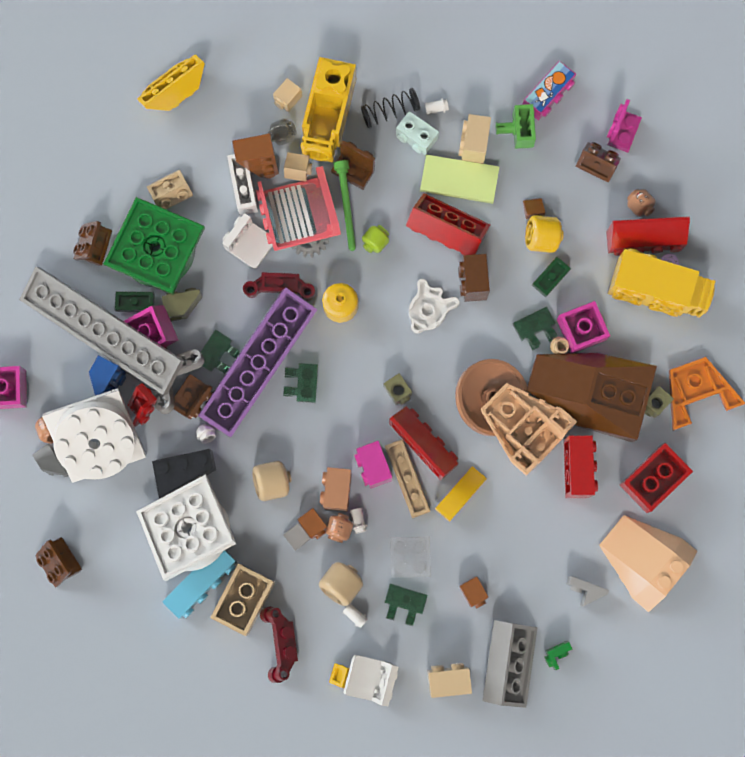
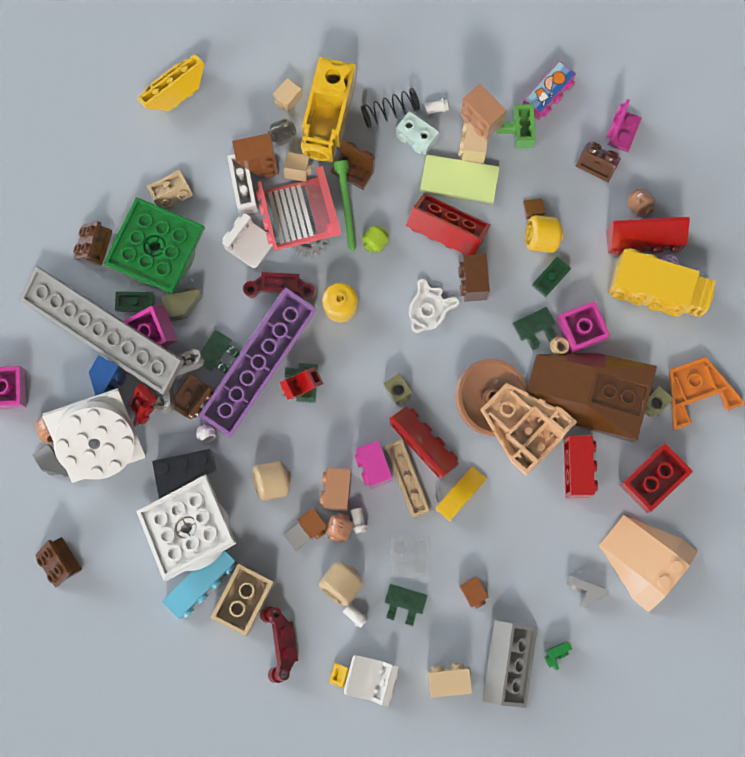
none -> red brick [279,367,324,400]
none -> nougat brick [461,84,507,140]

